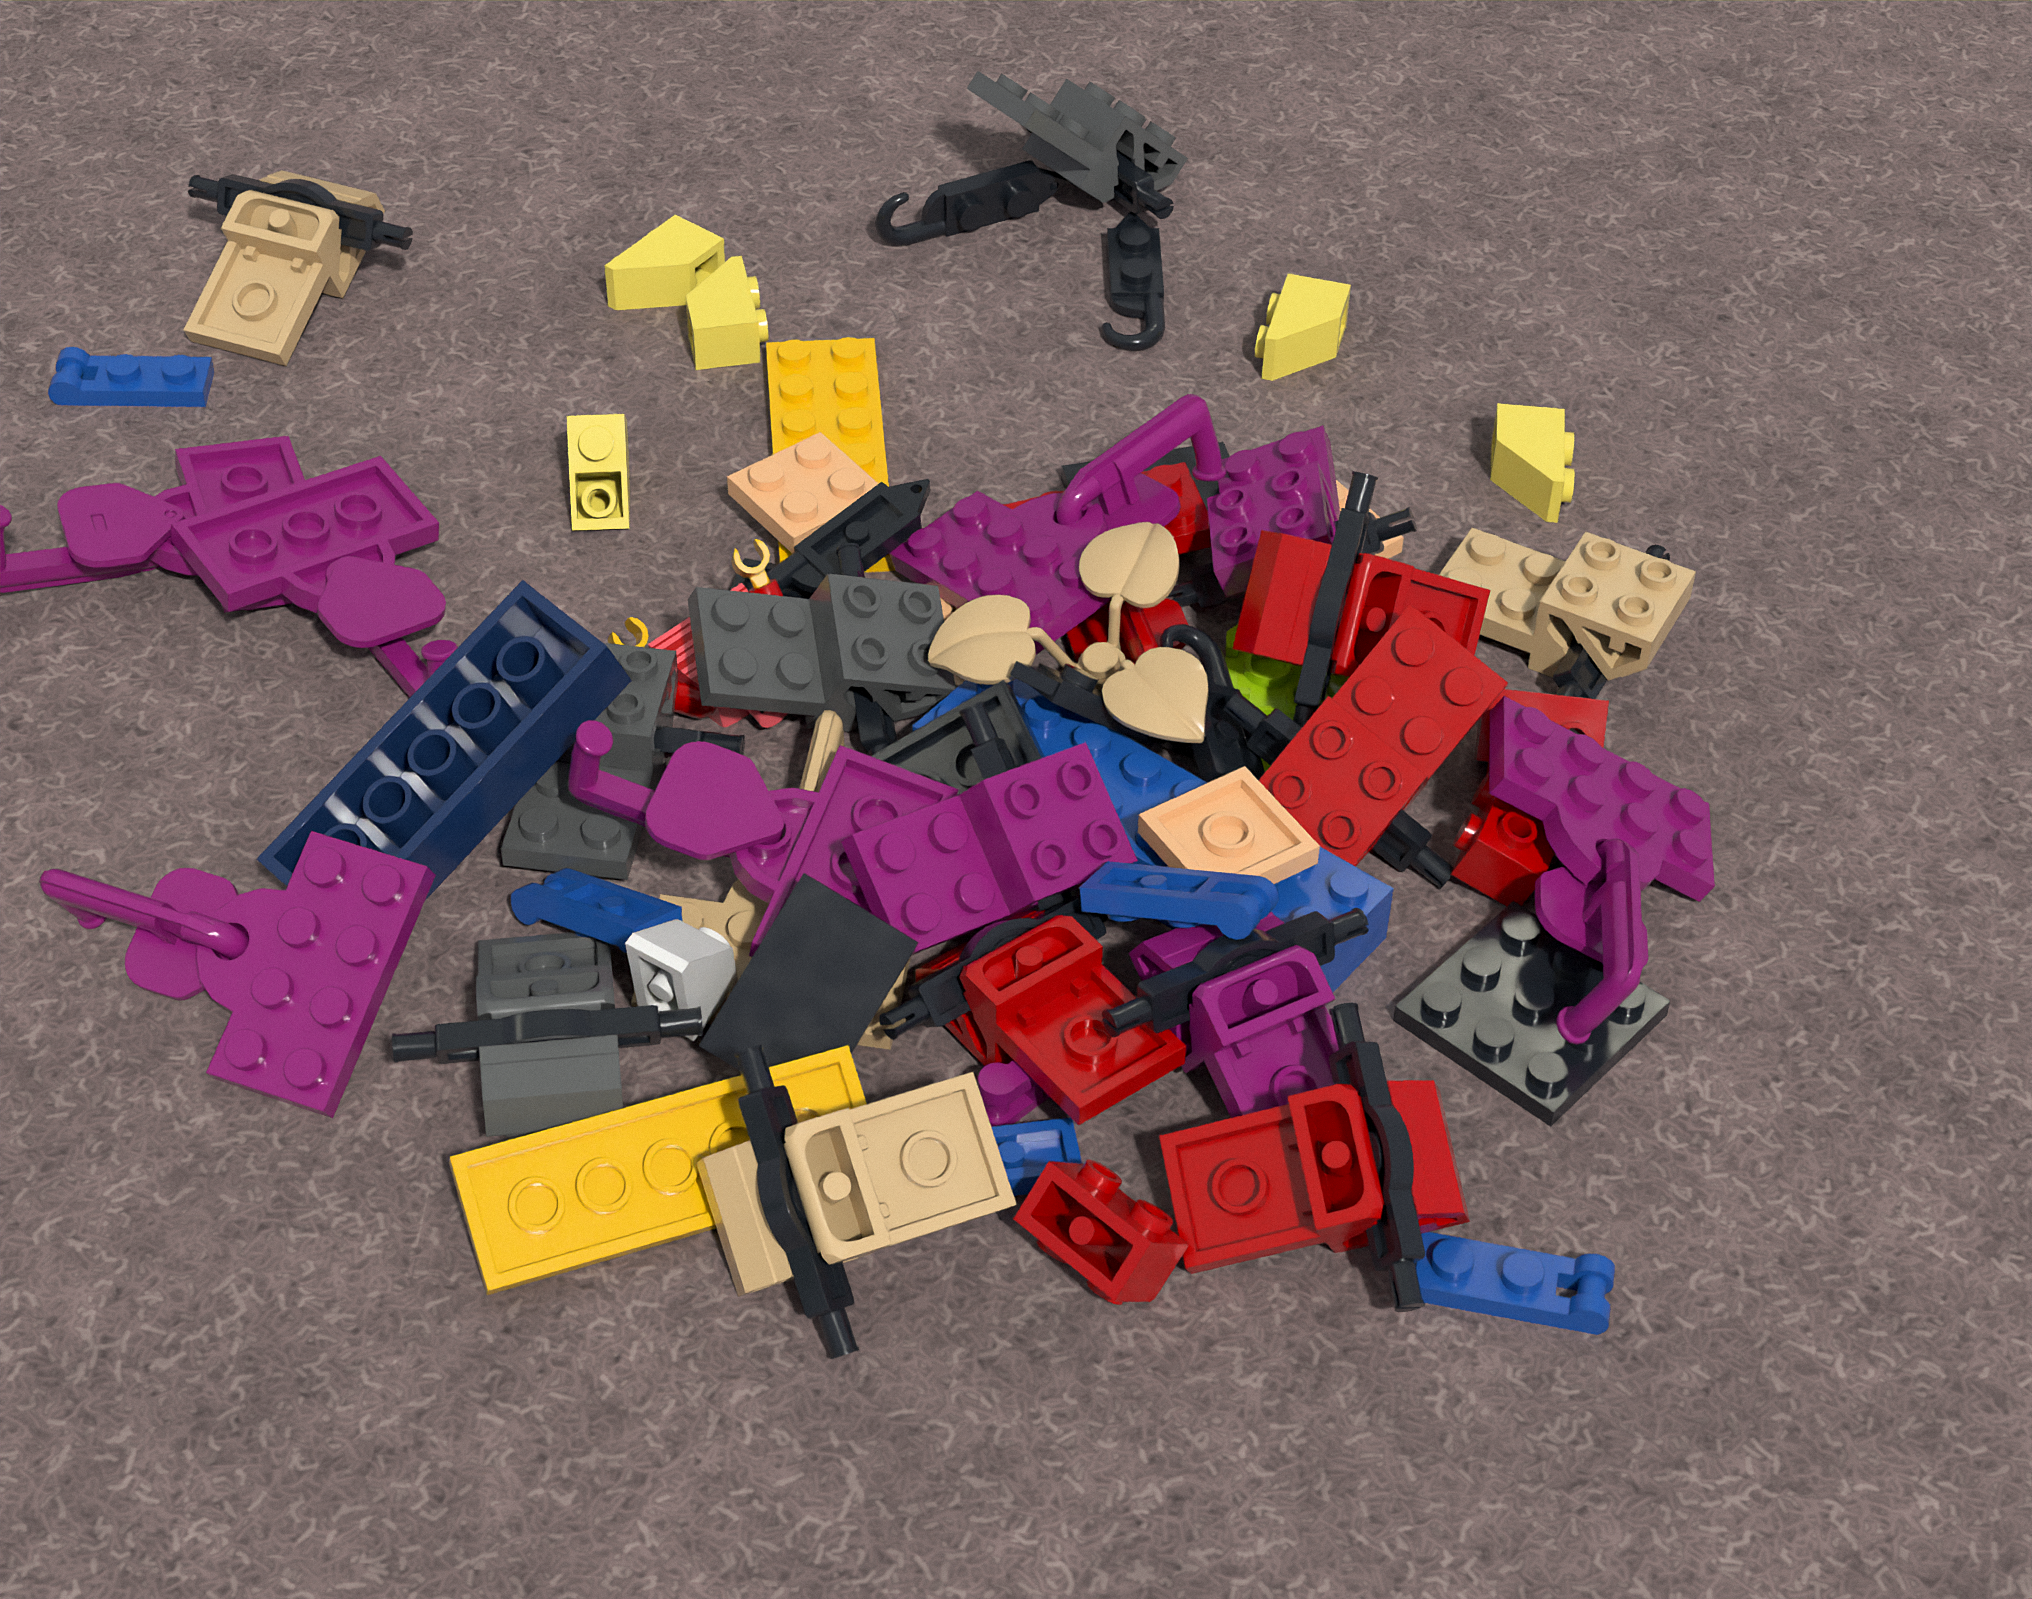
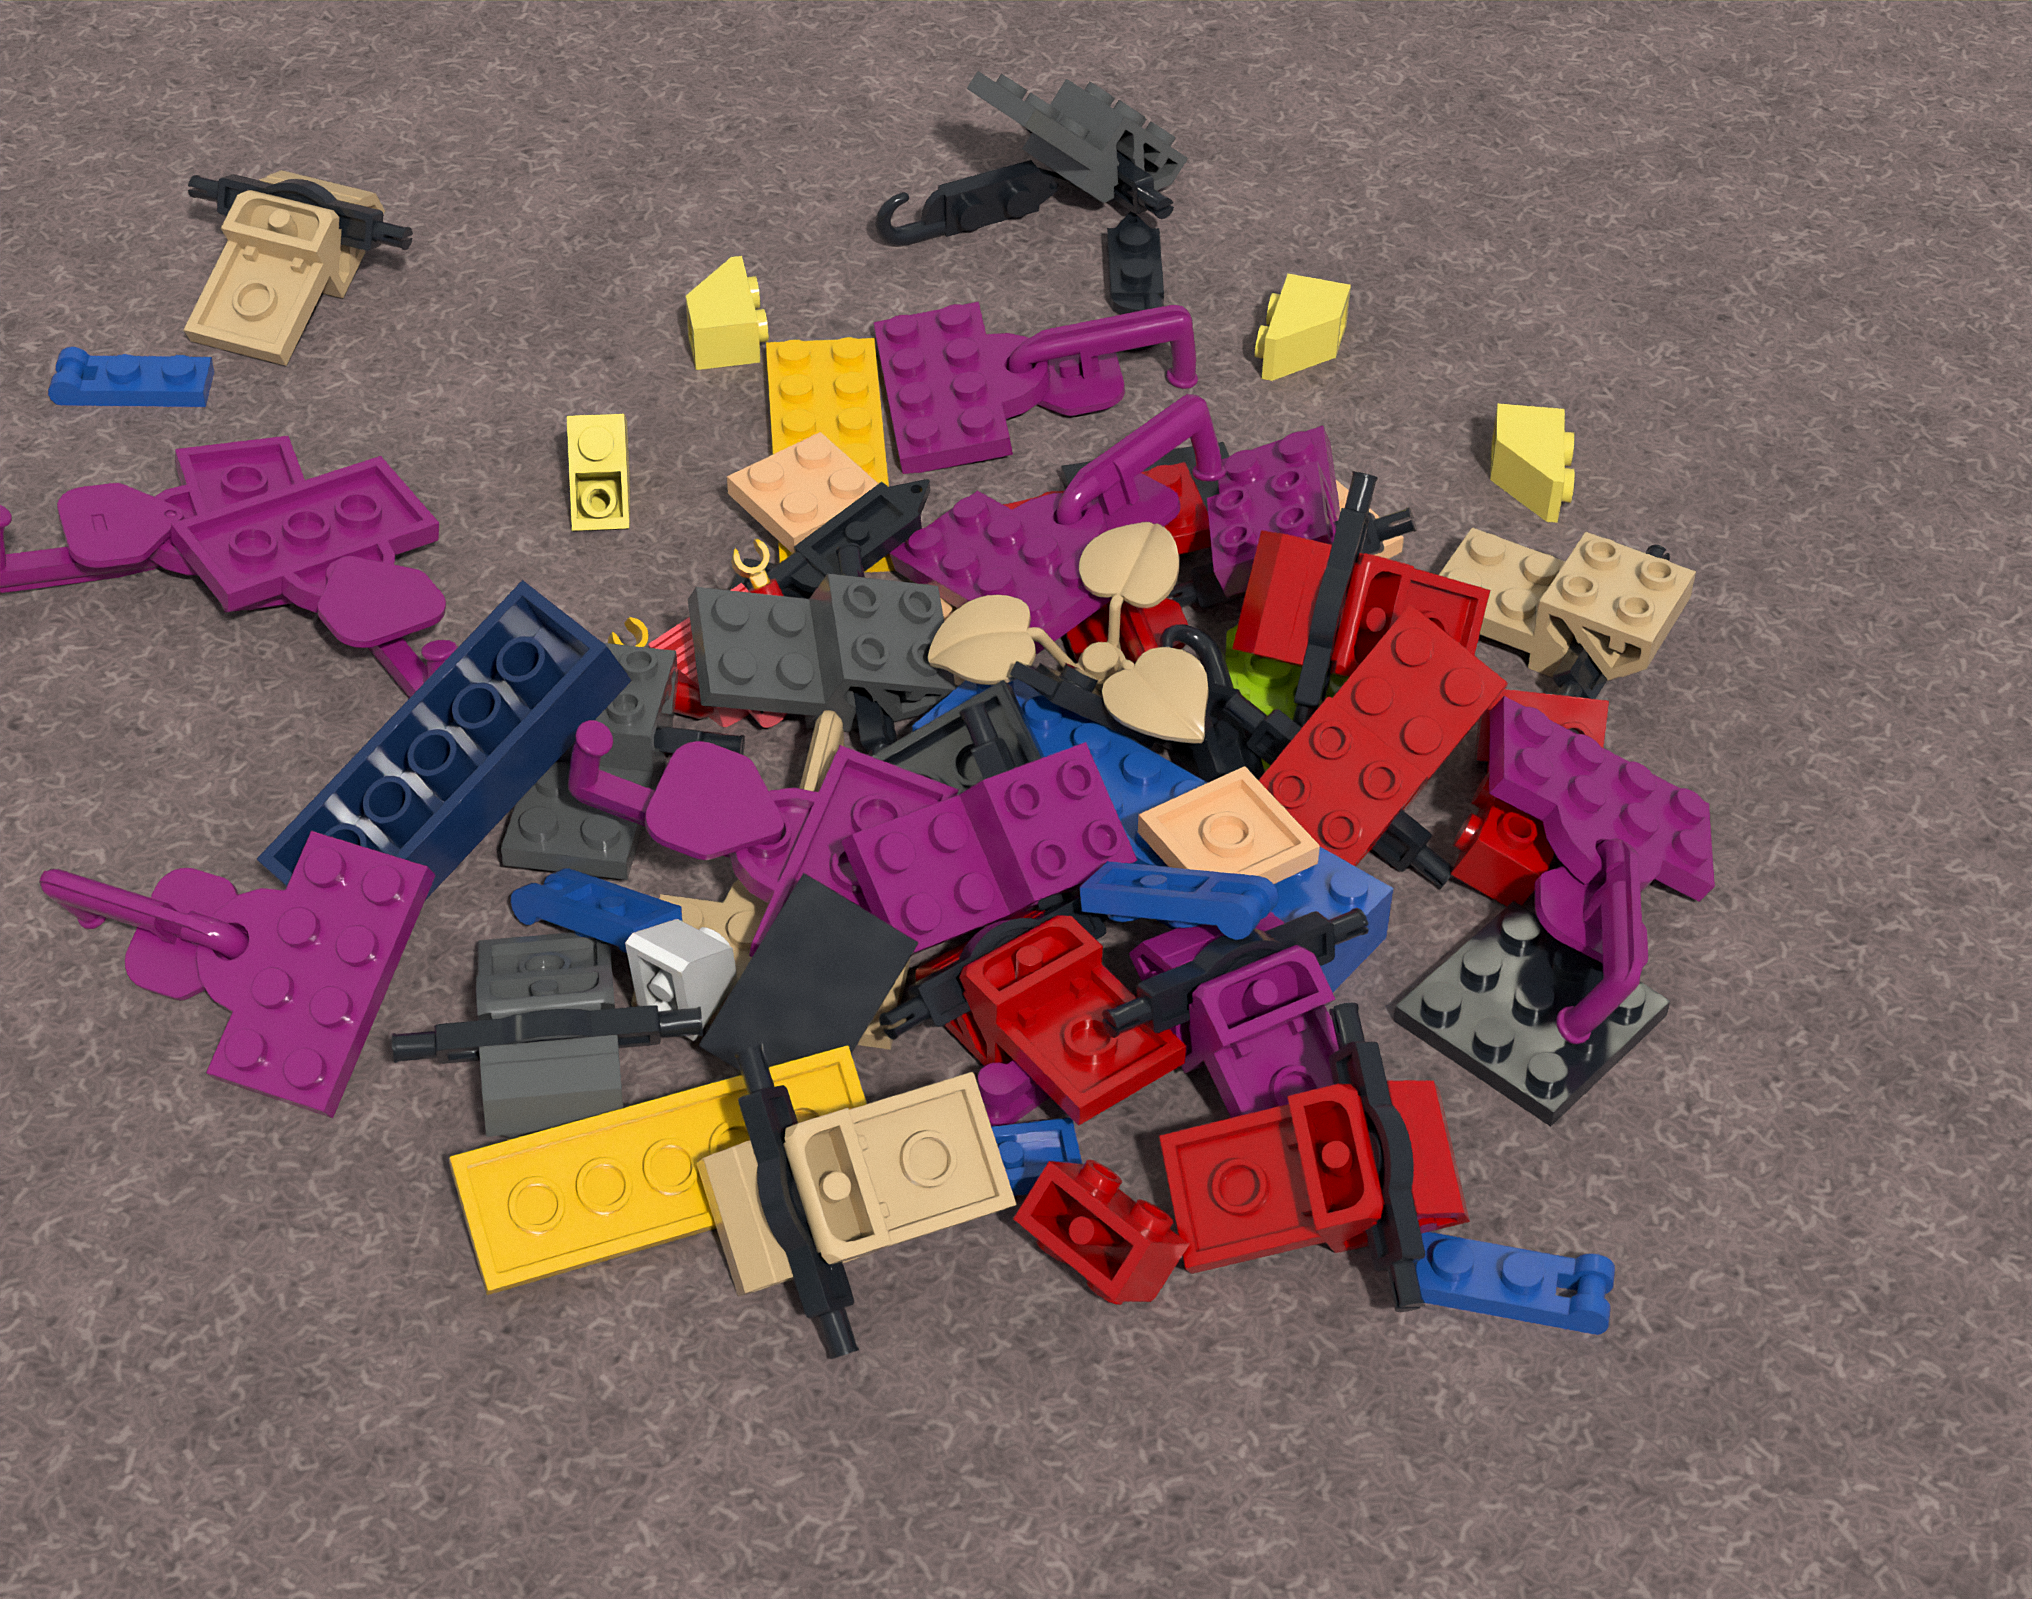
light yellow slope [605,215,725,310] -> none
none -> magenta plate [873,301,1198,474]

